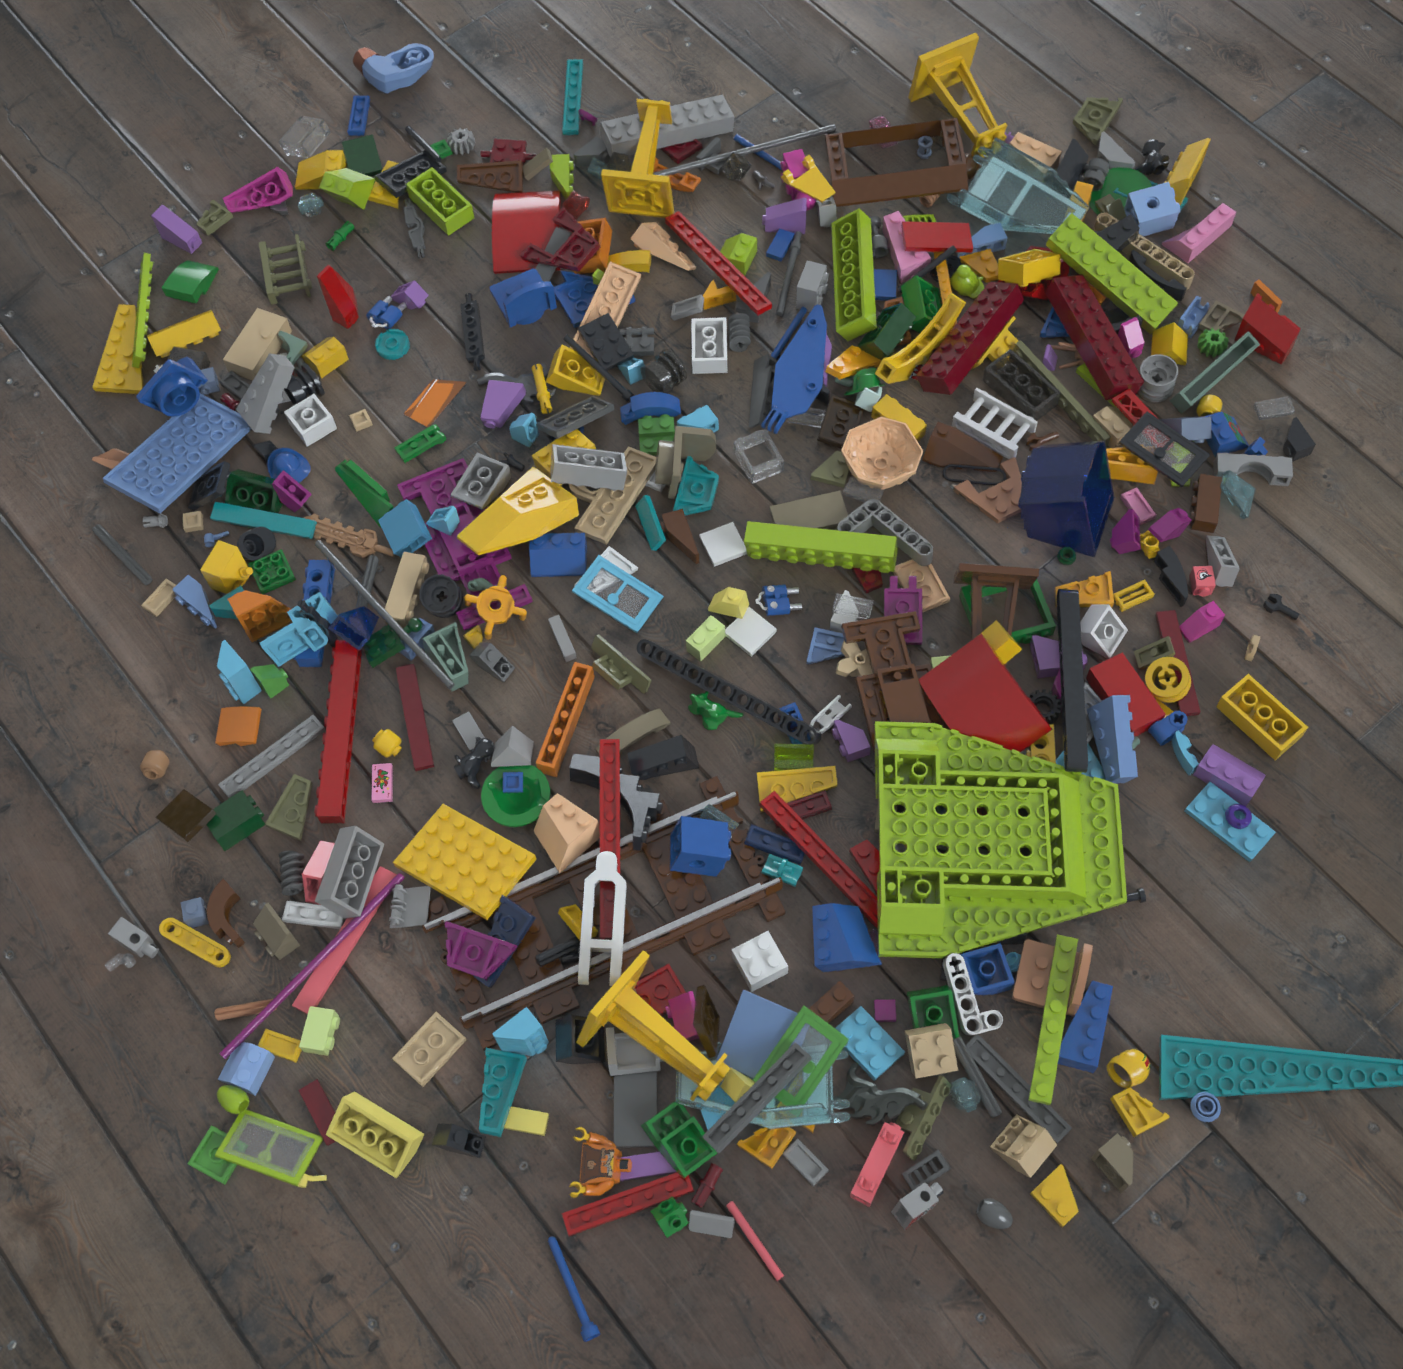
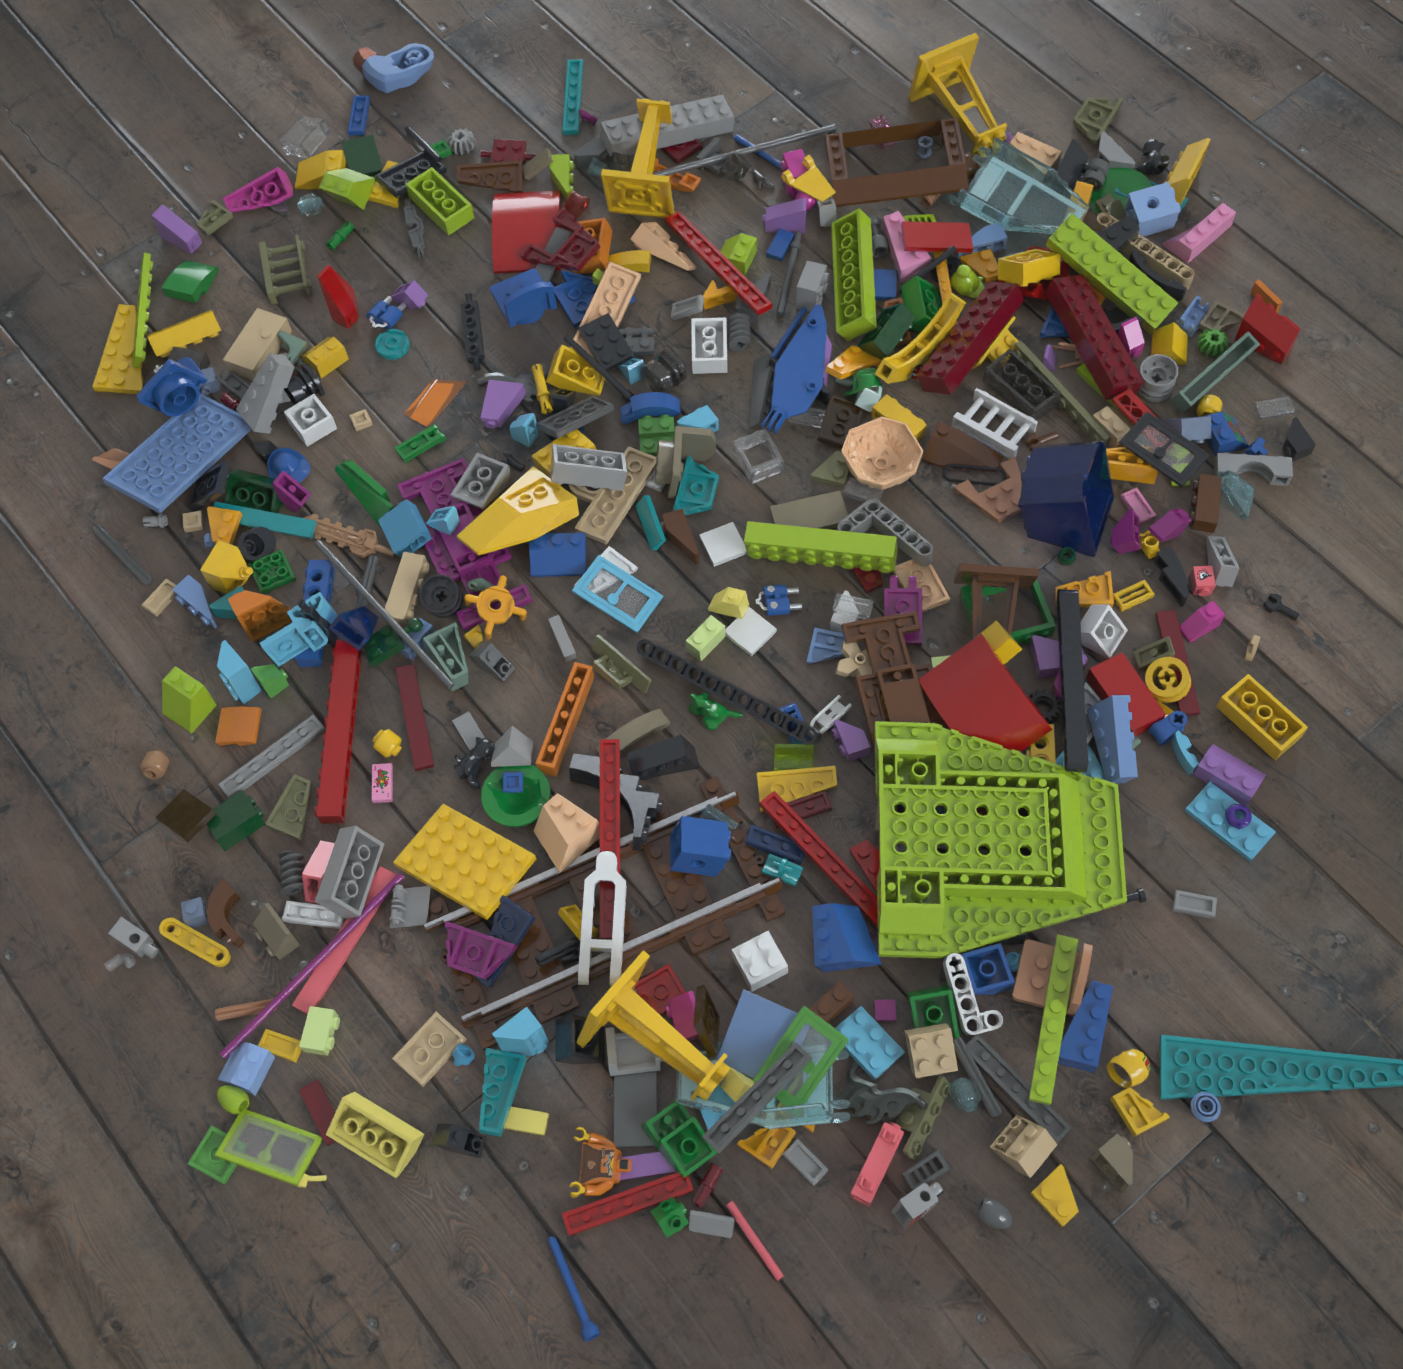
none -> lime slope [162,666,217,734]
none -> light orange wing [207,506,243,545]
none -> dark azure tile [452,1044,475,1066]
none -> black slope [550,389,576,413]
none -> light grey tile [1172,890,1217,919]

